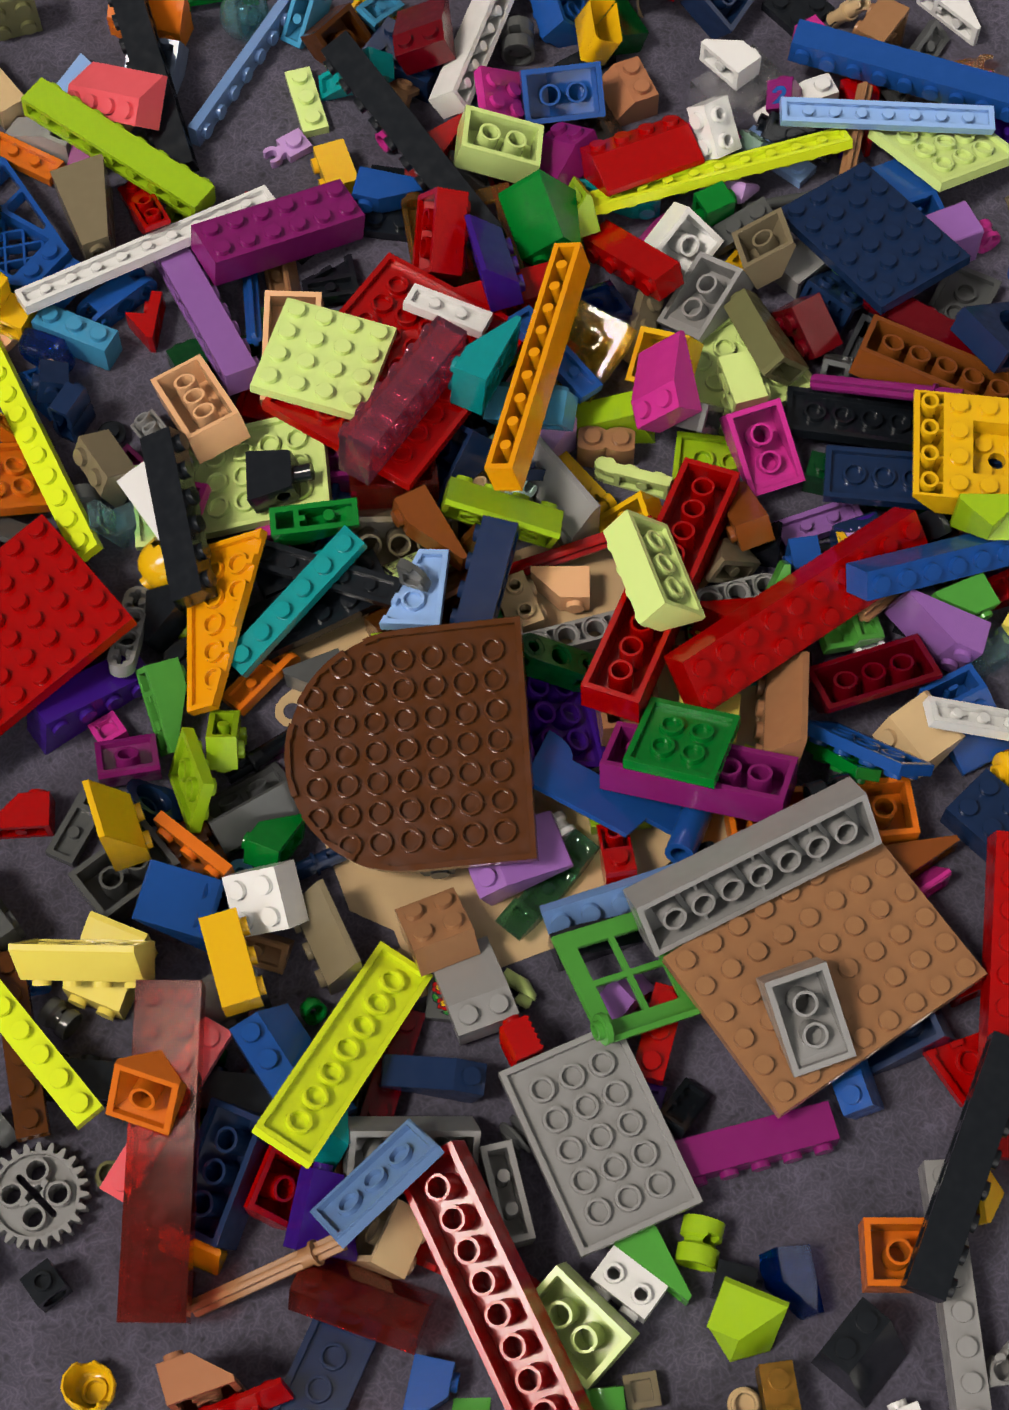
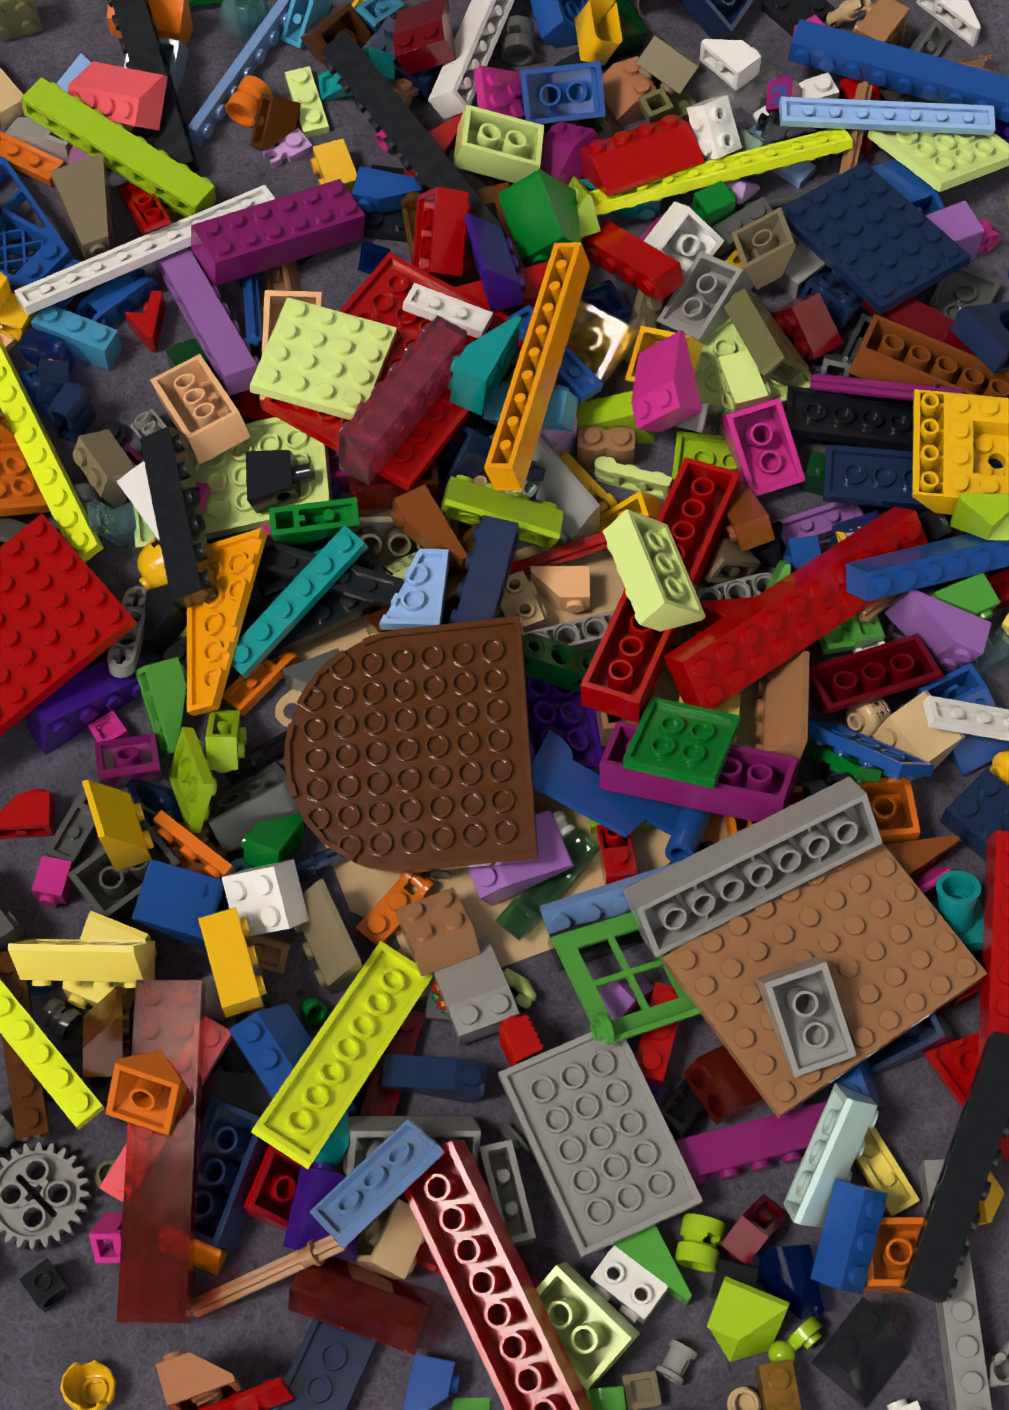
black wing [301,254,359,305] -> none
dark grey tile [396,558,431,592] -> none
none -> dark pink brick [31,856,75,908]
none -> reddish brown slope [83,986,130,1077]
none -> dark pink brick [89,1213,136,1263]
none -> orange wheel [225,75,272,127]
none -> reddish brown slope [249,93,301,150]
none -> orange plate [355,872,436,947]
none -> clear blue tile [358,241,391,274]
none -> dark tan slope [636,33,700,95]
none -> olive brick [638,87,697,123]
none -> light grey bush [655,1340,698,1386]
none -> clear red piece [683,1045,763,1125]
none -> dark red slope [721,1194,789,1266]
none -> lime plate [768,1316,823,1363]
none -> light aqua slope [783,1083,878,1228]
none -> blue brick [810,1179,887,1294]
none -> tan head [846,697,891,736]
none -> light yellow plate [855,1126,920,1217]
none -> teal plant [930,871,984,952]

